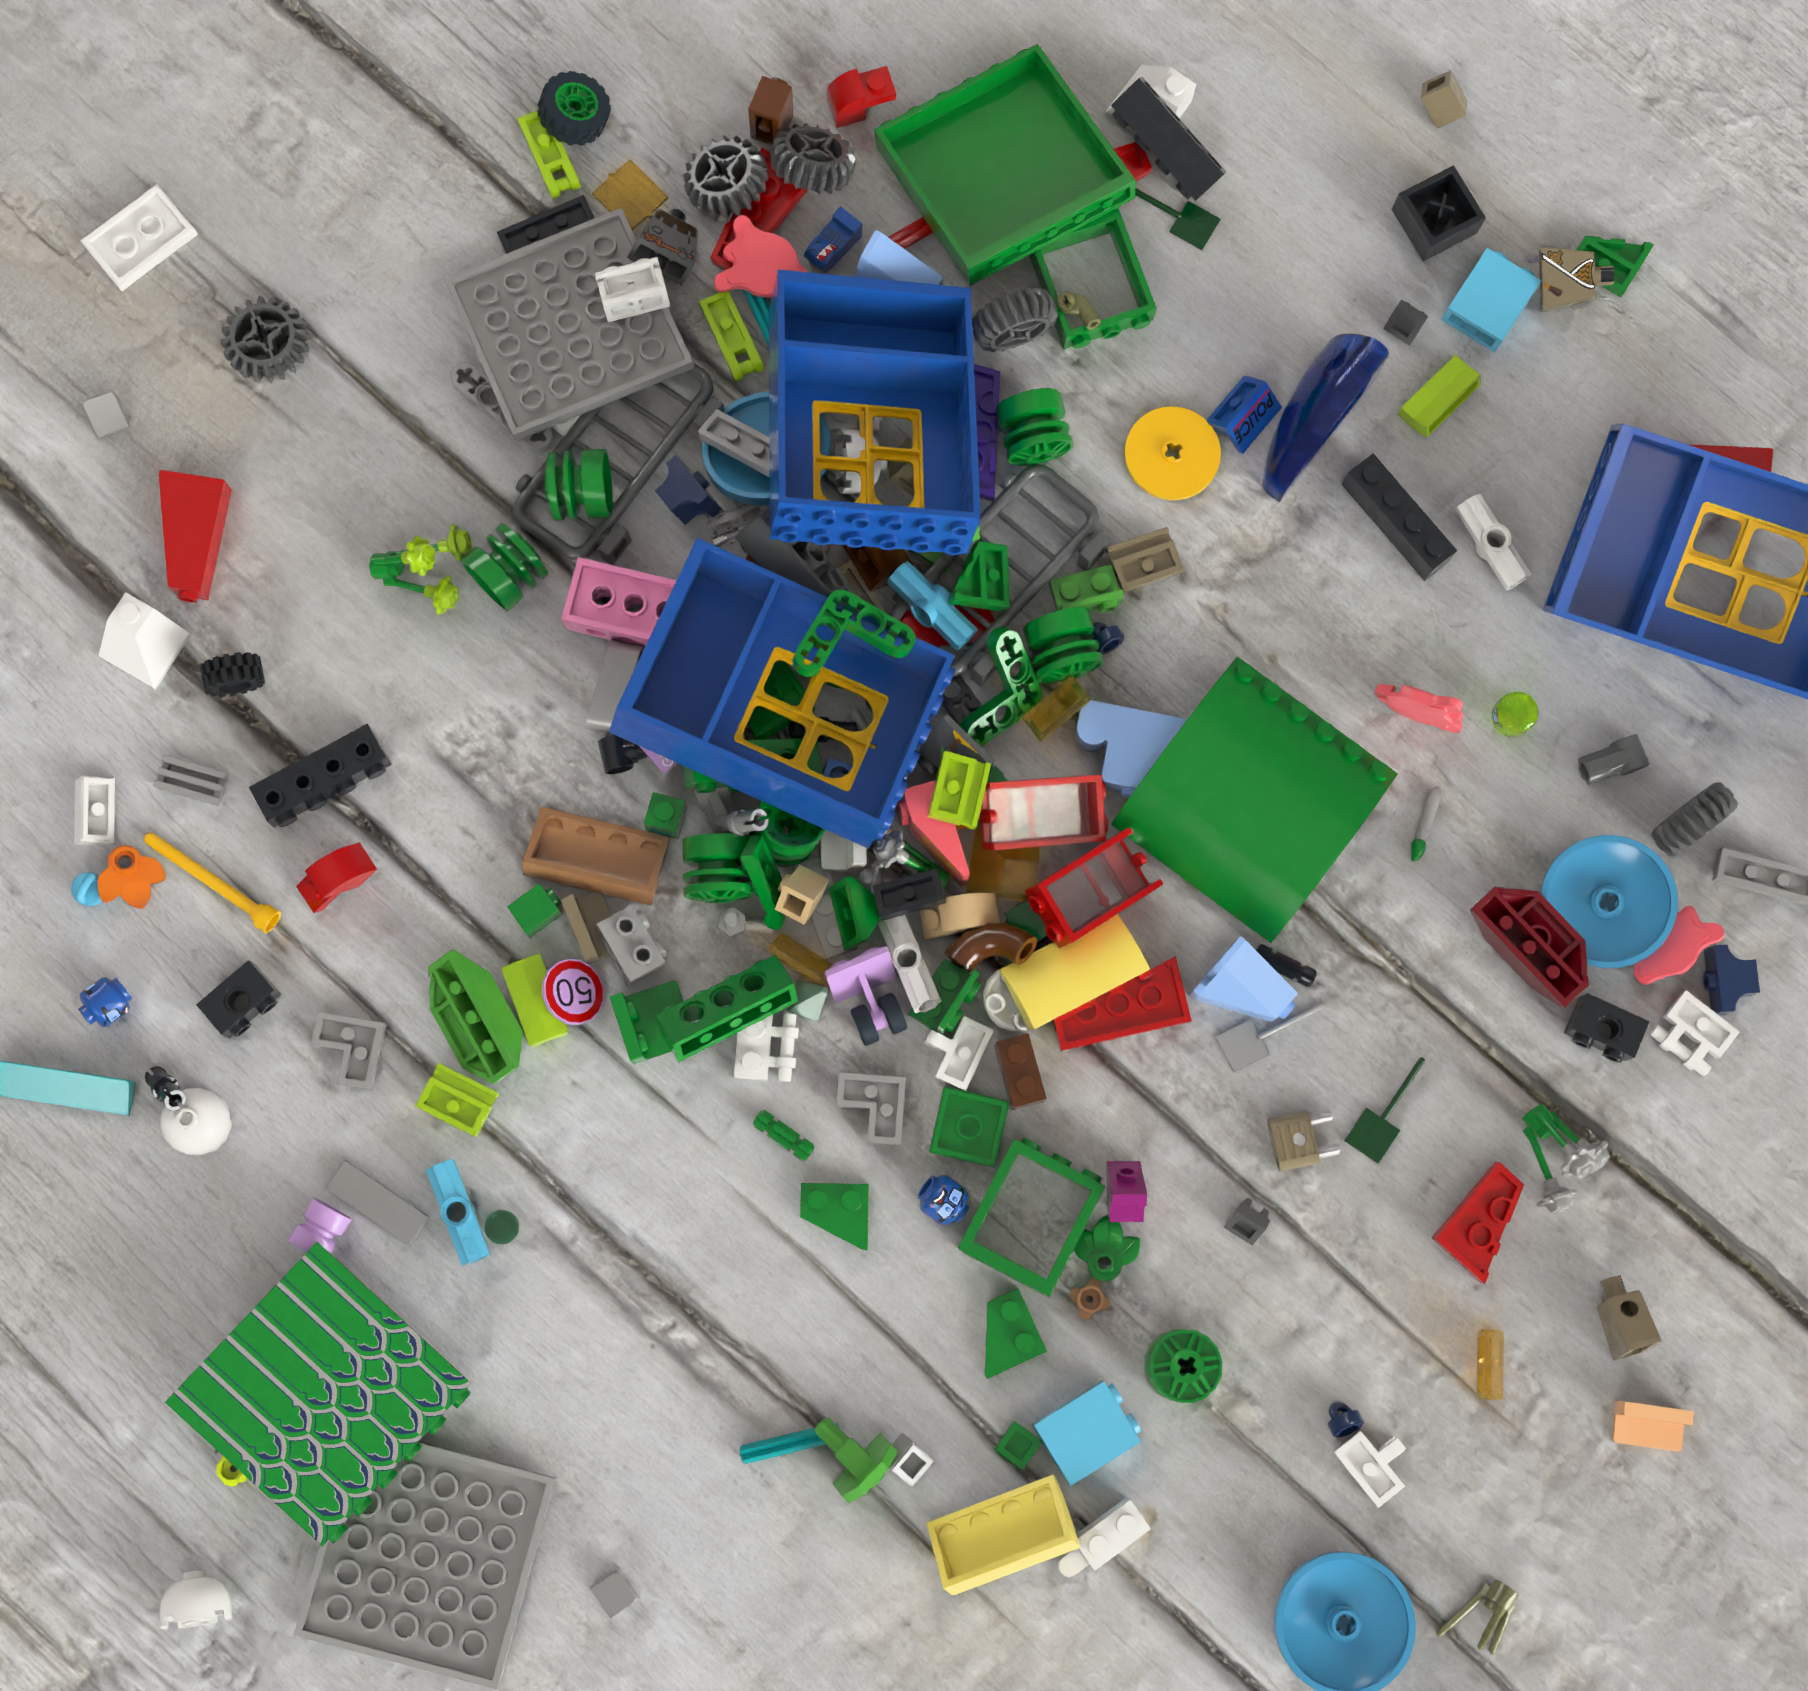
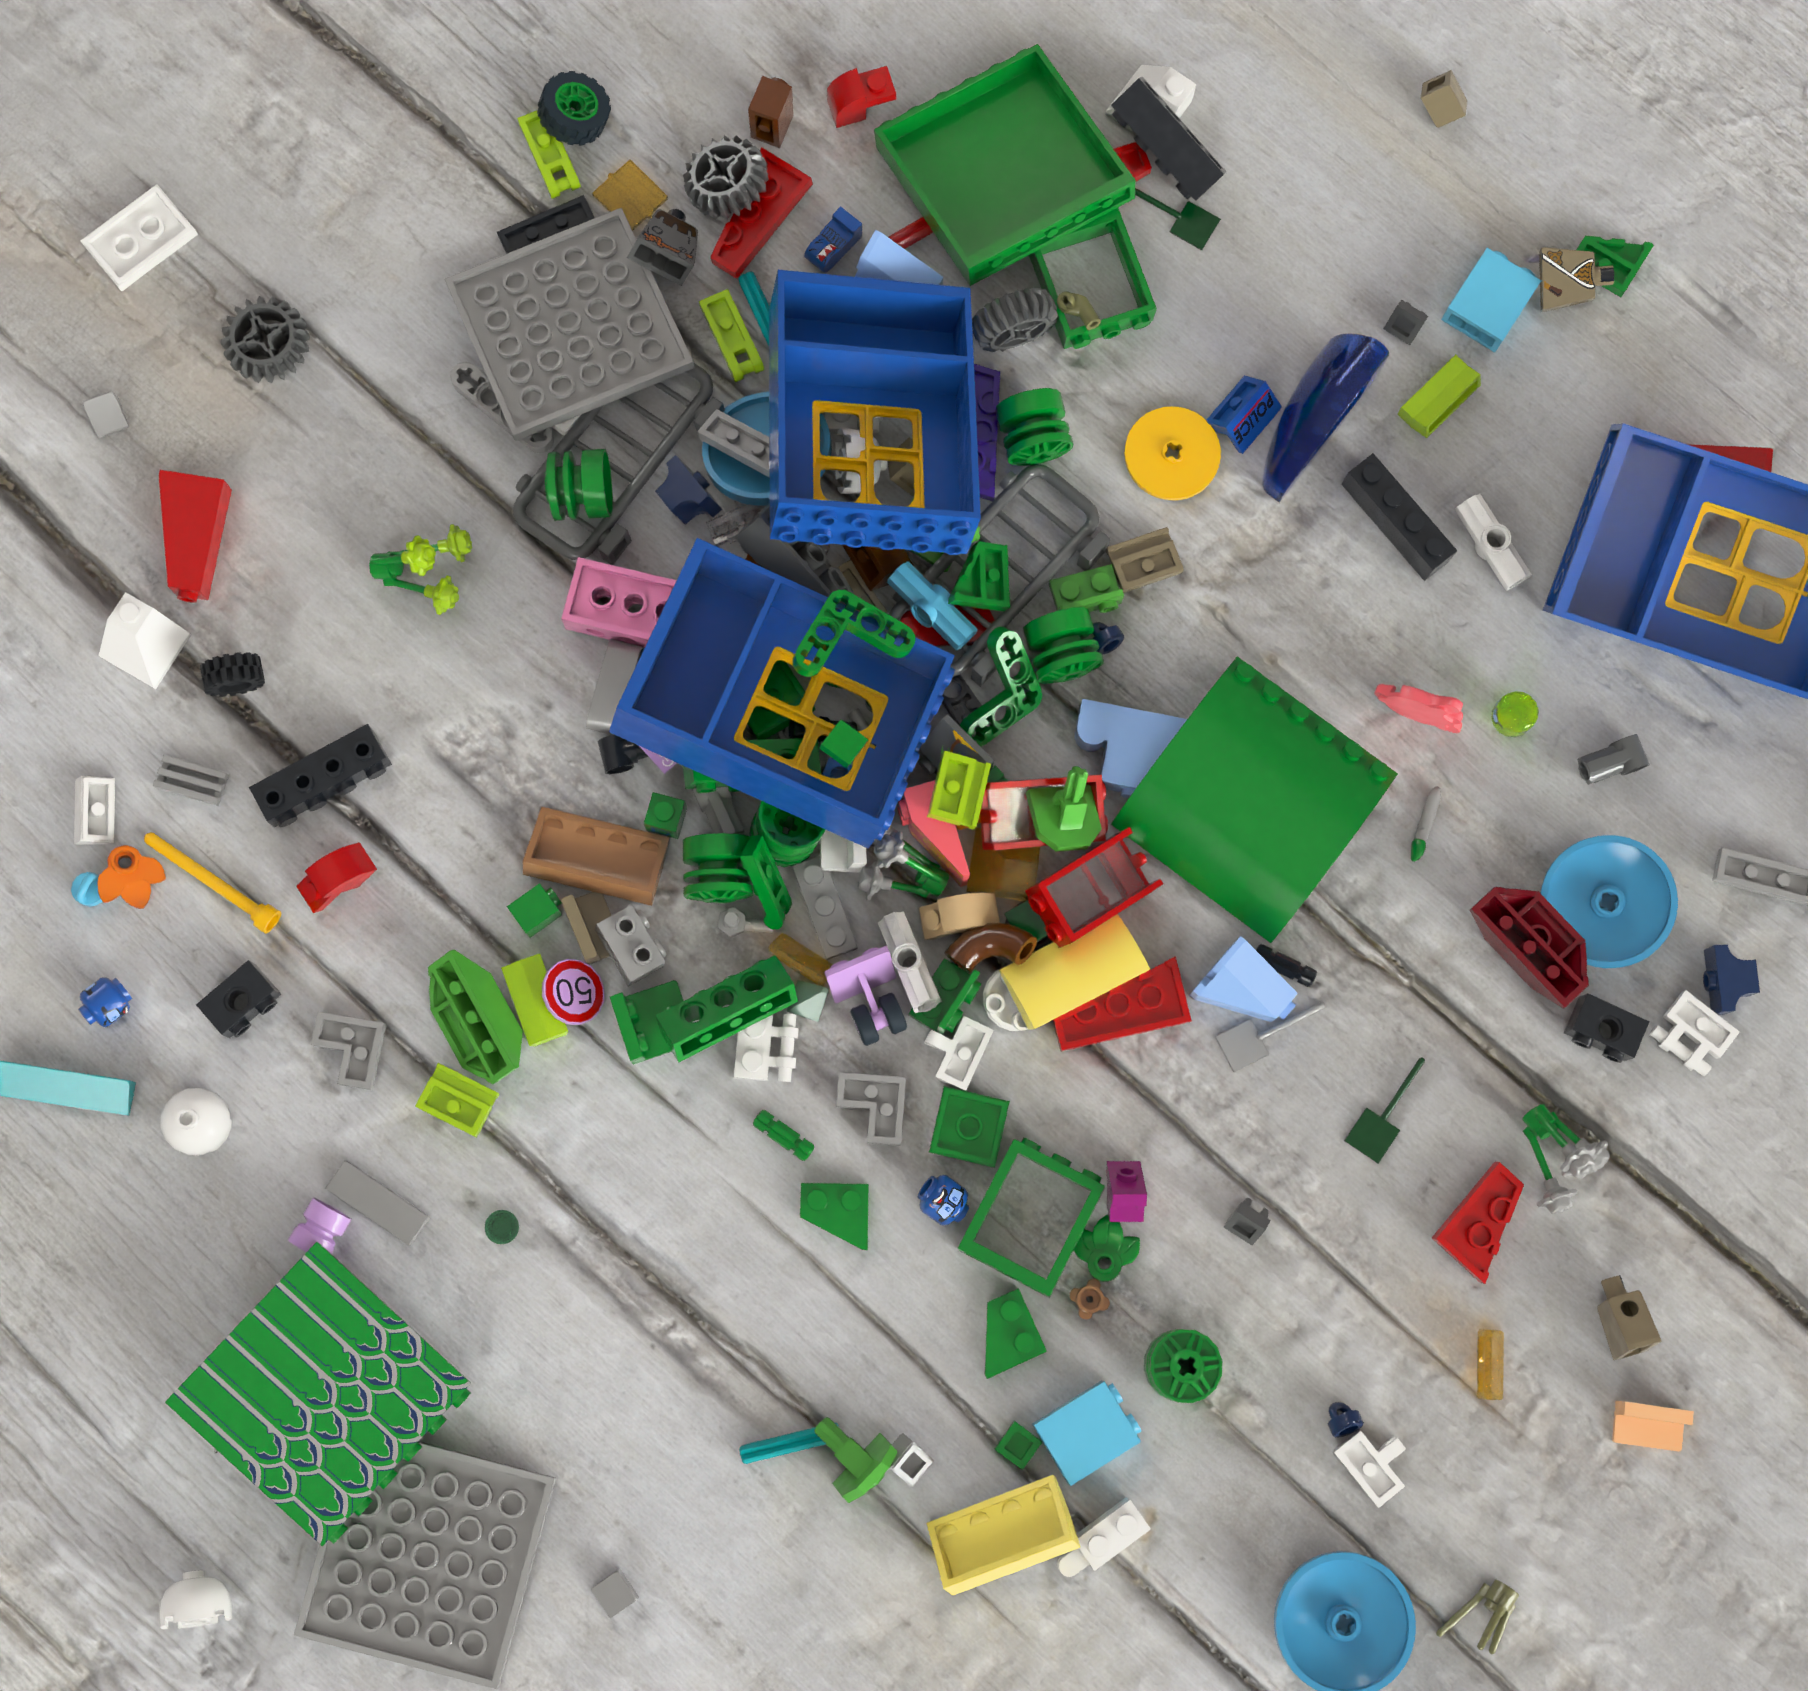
black pin [145,1066,186,1111] -> none
neon yellow plate [216,1456,248,1486] -> none
medium azure piece [426,1159,491,1266] -> none
green wheel [460,523,549,612] -> none
white hinge [595,257,670,322] -> none
light grey pin [713,809,768,836] -> none
coral tile [714,215,807,298] -> none
dark grey gear [770,123,856,194] -> none
tan brick [775,864,829,924] -> none
green slope [828,876,880,951] -> none
black plate [872,868,946,921] -> none
reddish brown brick [994,1033,1047,1110] -> none
clear yellow slope [1021,675,1092,742] -> none
dark tan piece [1267,1110,1340,1172] -> none
black brick [1391,165,1486,261] -> none
coral tile [1633,906,1725,985] -> none
dark grey gear [1651,782,1738,856] -> none
none -> green tile [819,719,868,769]
none -> bright green piece [1026,766,1102,852]

